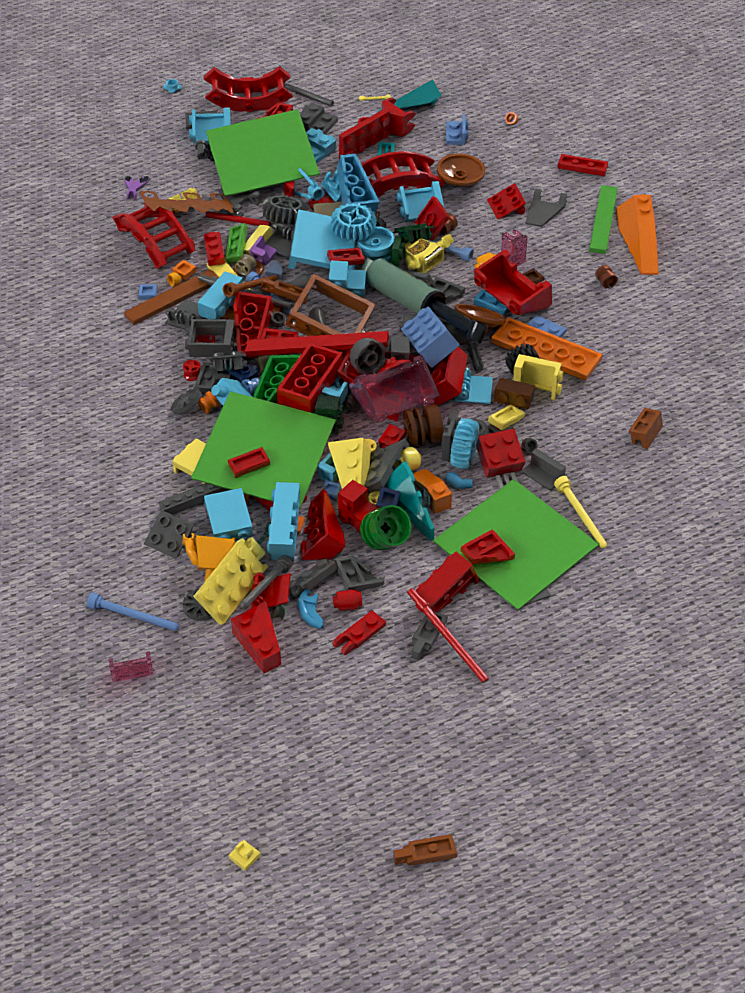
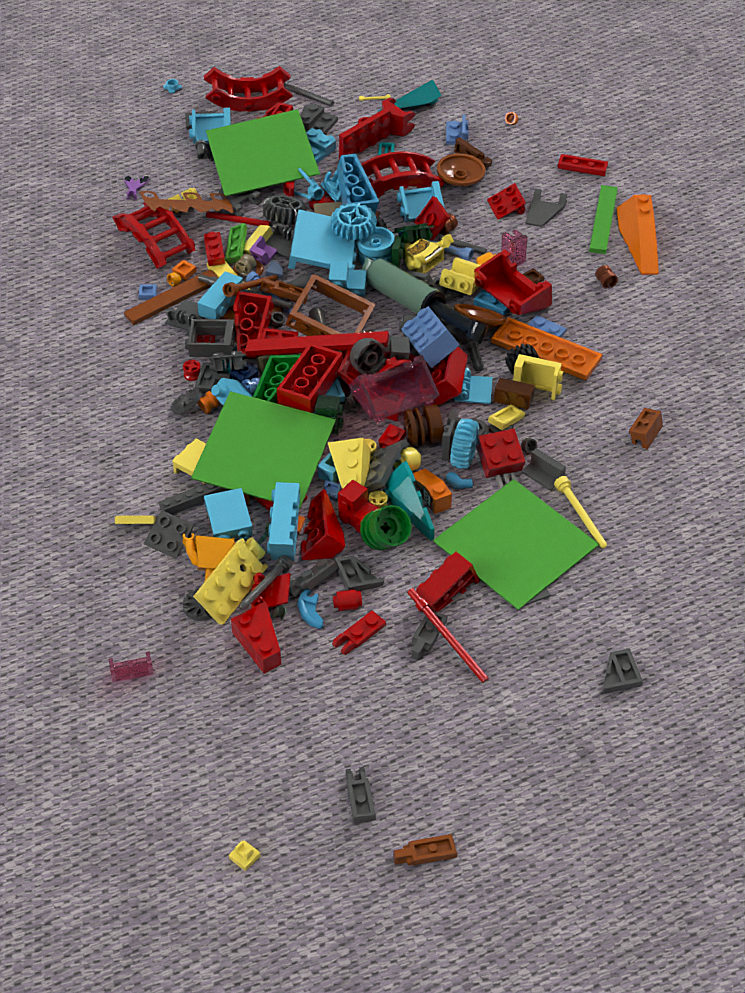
medium blue piece [87,592,179,631] -> none
red tile [227,447,270,478] -> none
medium azure panel [322,382,348,409] -> none
red tile [327,247,365,265] -> none
dark blue brick [376,487,401,508] -> none
red wing [460,529,515,564] -> none
none -> light yellow tile [115,515,156,524]
none -> dark grey hinge [346,767,376,824]
none -> dark grey bar [439,235,487,254]
none -> light yellow panel [439,257,480,295]
none -> reddish brown hinge [454,137,492,169]
none -> dark grey wing [603,649,643,693]

